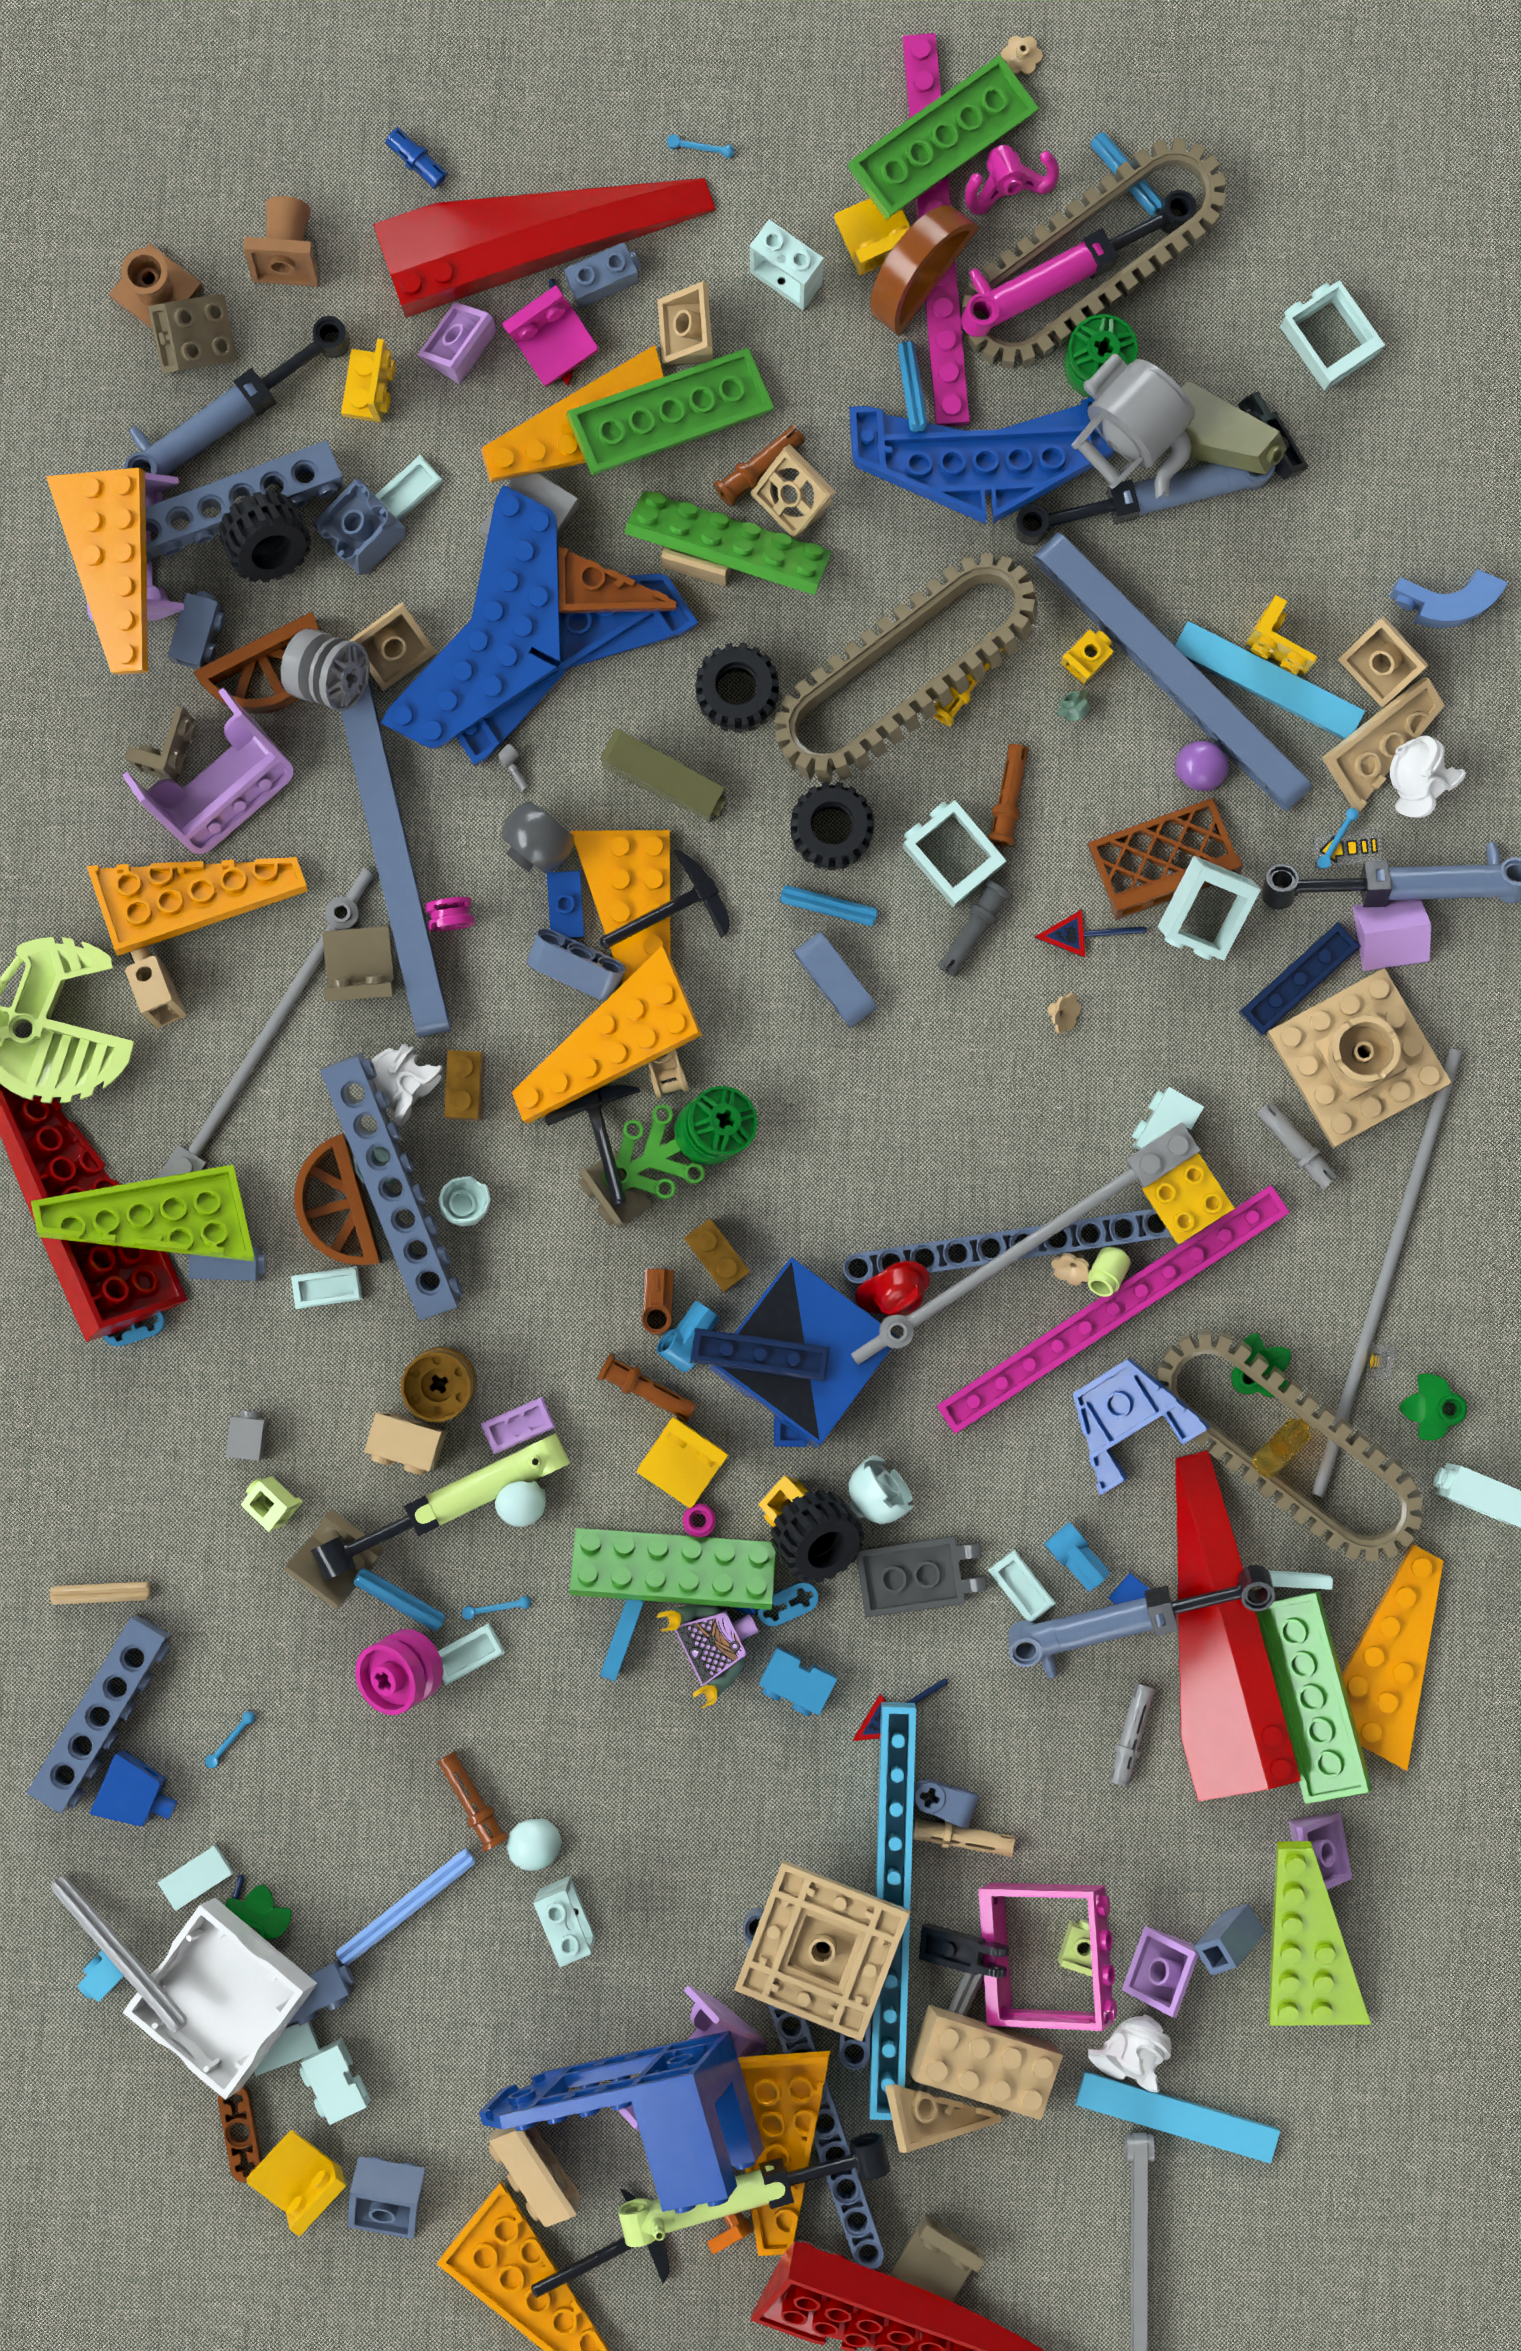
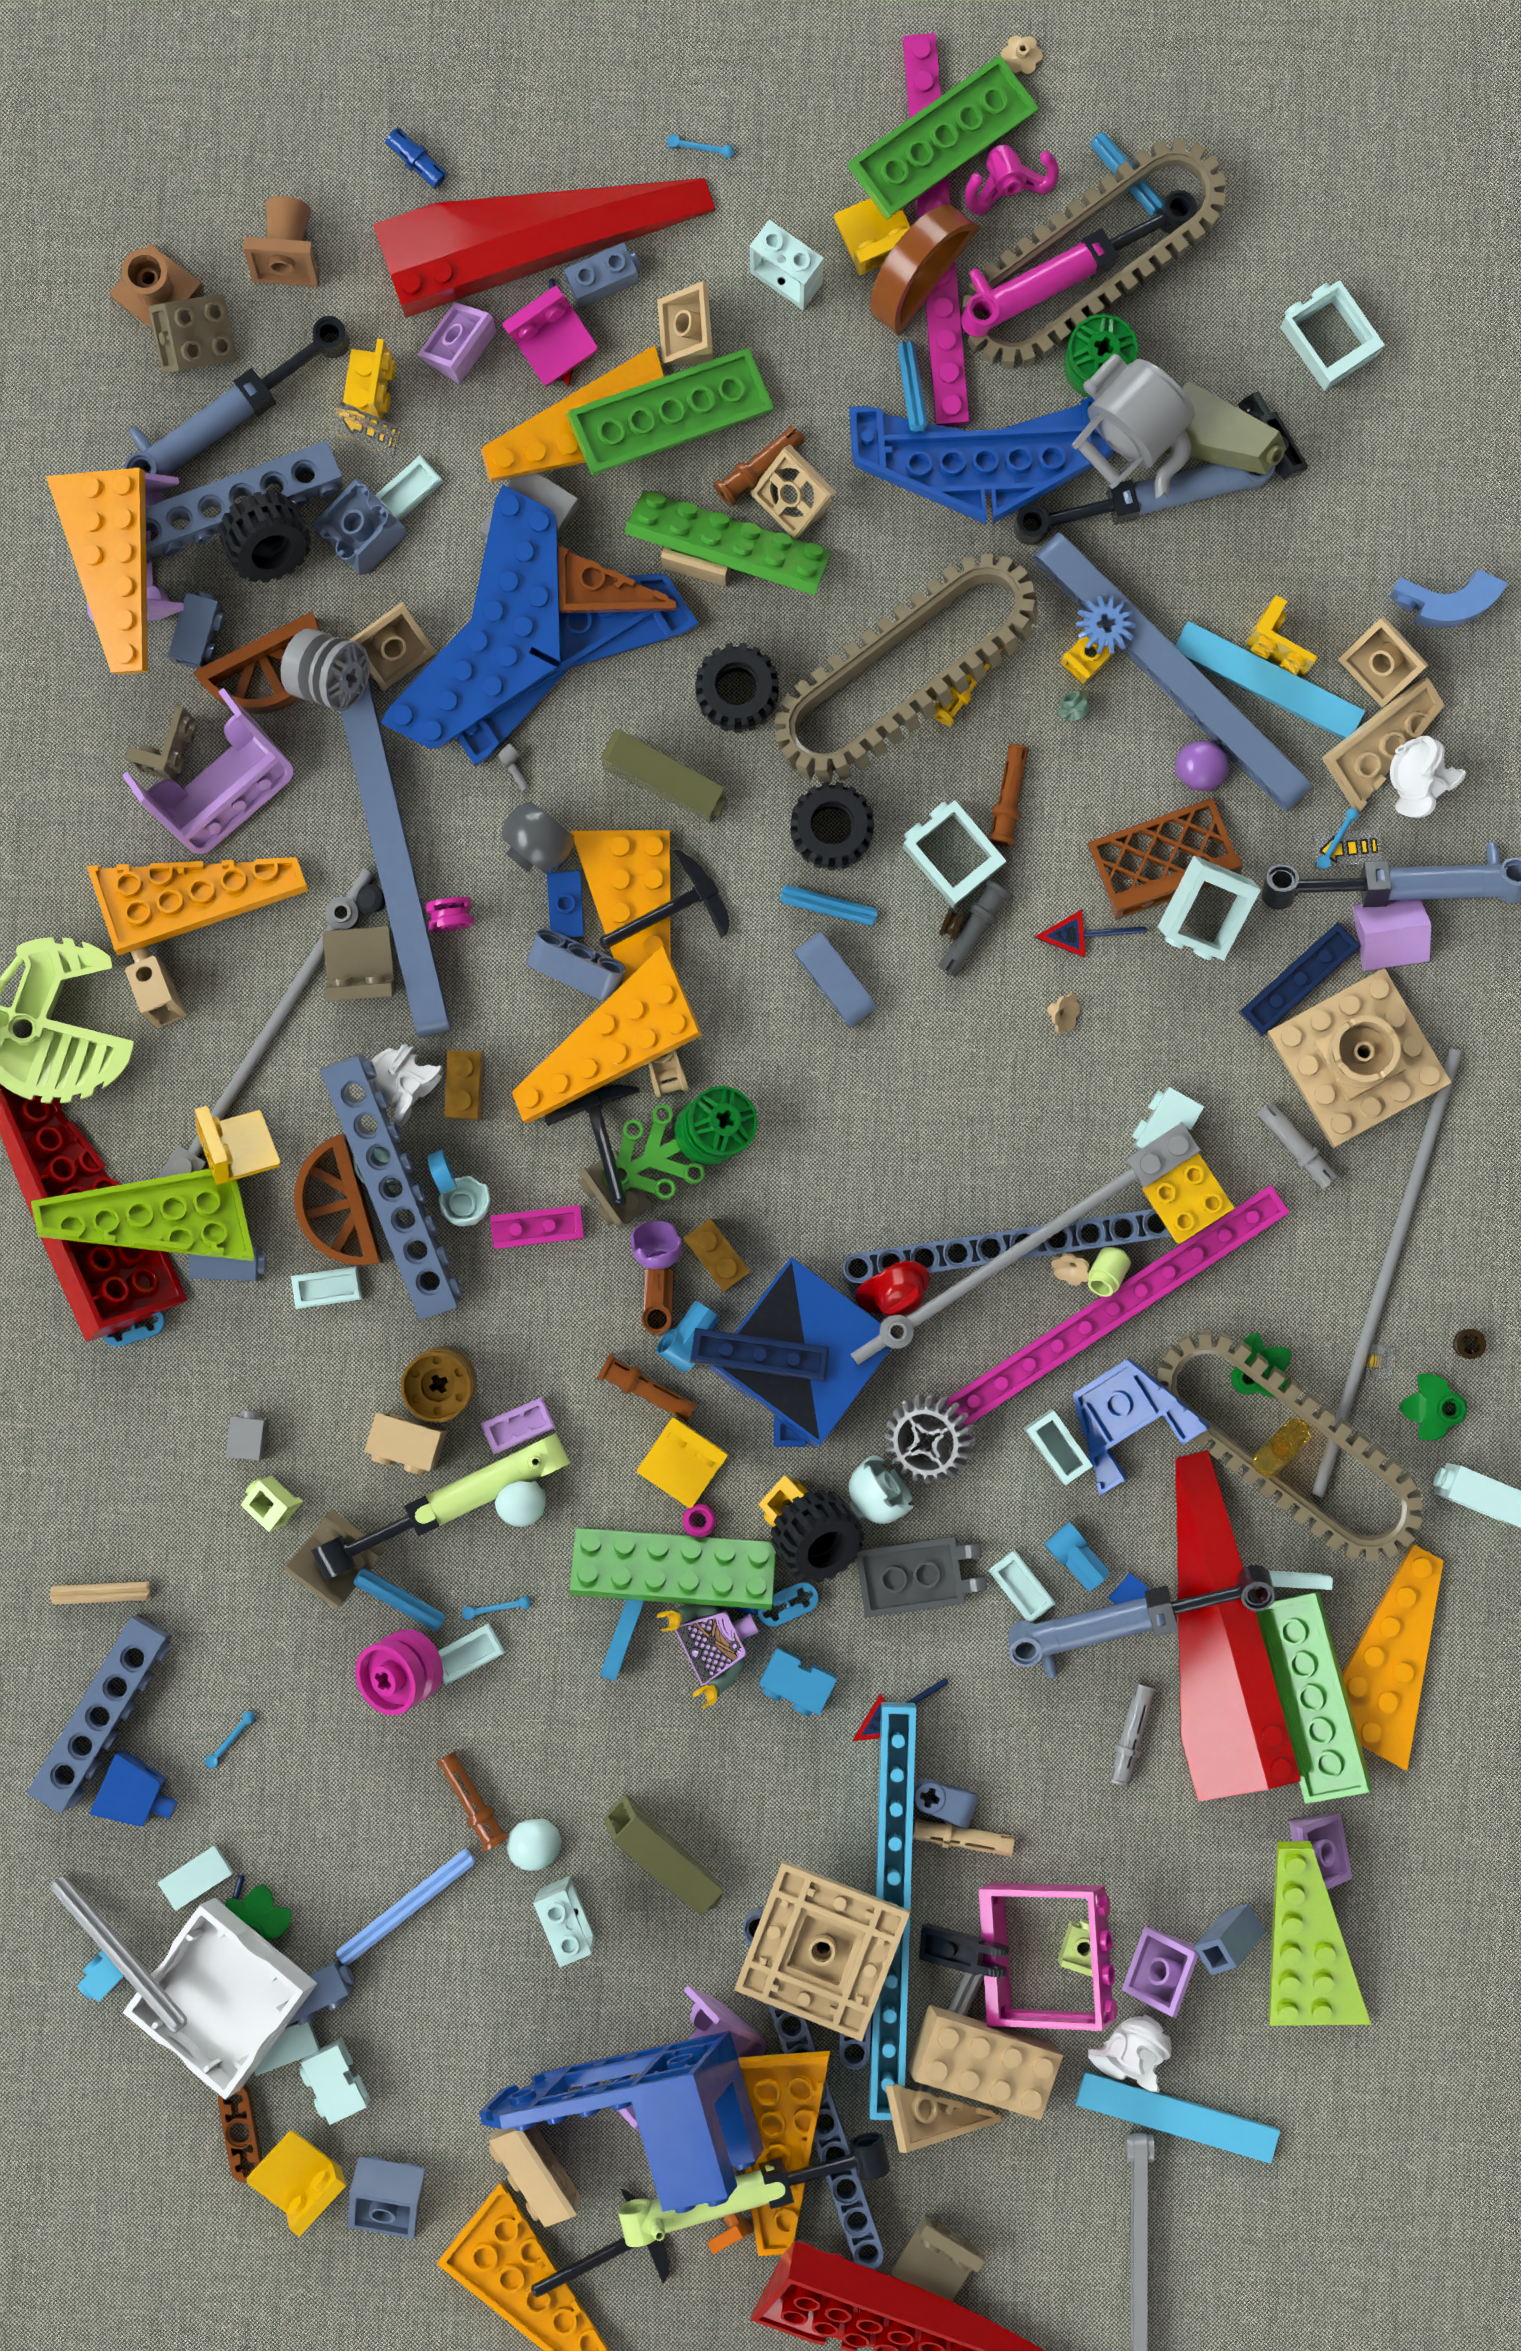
none -> yellow bracket [194,1106,280,1185]
none -> clear tile [331,401,402,460]
none -> black piece [356,884,386,914]
none -> dark azure beam [427,1149,457,1194]
none -> dark pink hinge [489,1205,584,1249]
none -> olive slope [603,1794,724,1916]
none -> medium lavender hair [630,1220,683,1270]
none -> light grey gear [884,1393,976,1484]
none -> dark brown bush [939,907,965,940]
none -> light aqua brick [1023,1409,1093,1485]
none -> medium blue gear [1076,596,1136,654]
none -> dark brown bush [1453,1329,1486,1359]

